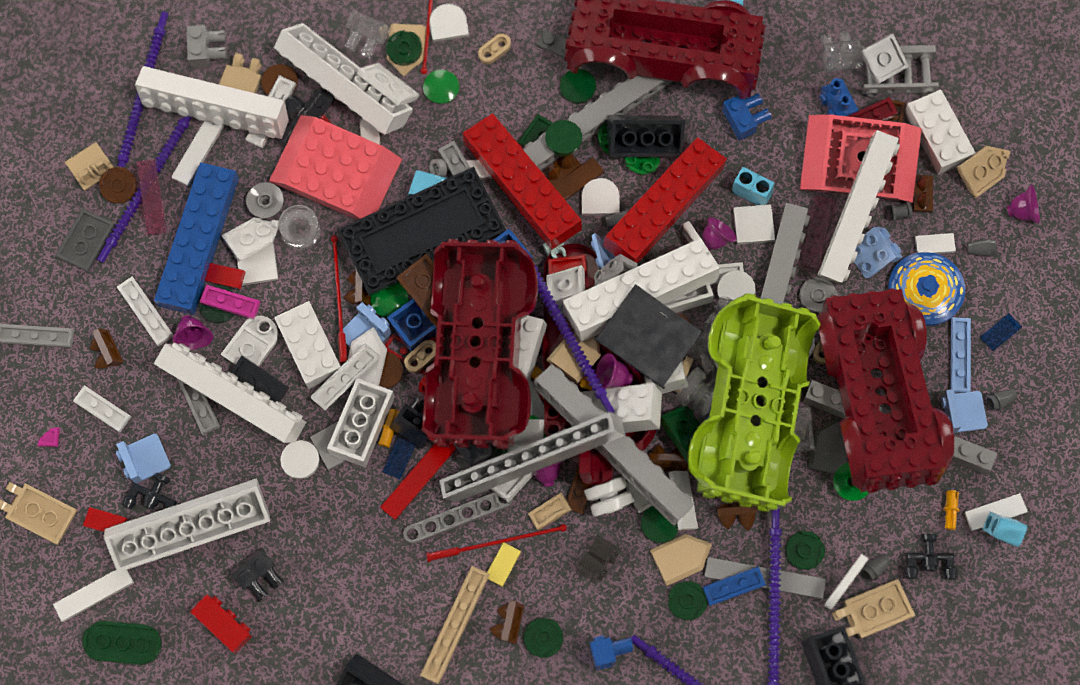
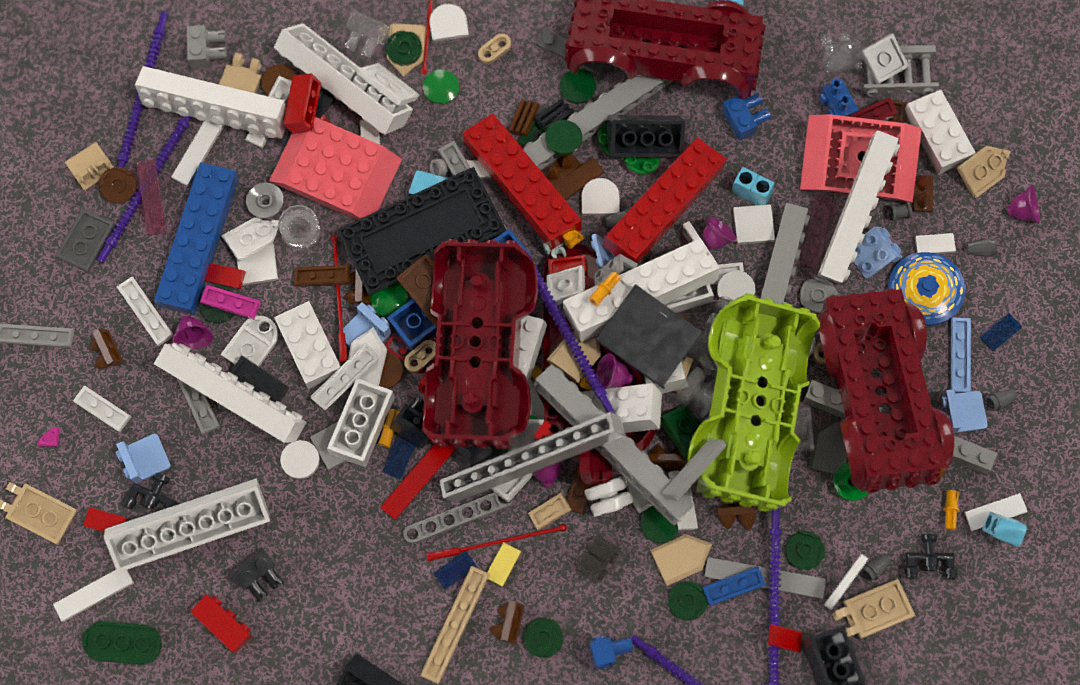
none -> red brick [283,73,321,134]
none -> reddish brown tile [293,264,351,287]
none -> clear blue tile [434,551,478,590]
none -> reddish brown tile [509,99,540,137]
none -> red tile [533,421,554,443]
none -> black tile [535,98,575,131]
none -> light orange tile [563,230,584,249]
none -> light orange axle [588,272,621,307]
none -> light grey tile [661,438,726,501]
none -> red tile [768,625,802,653]

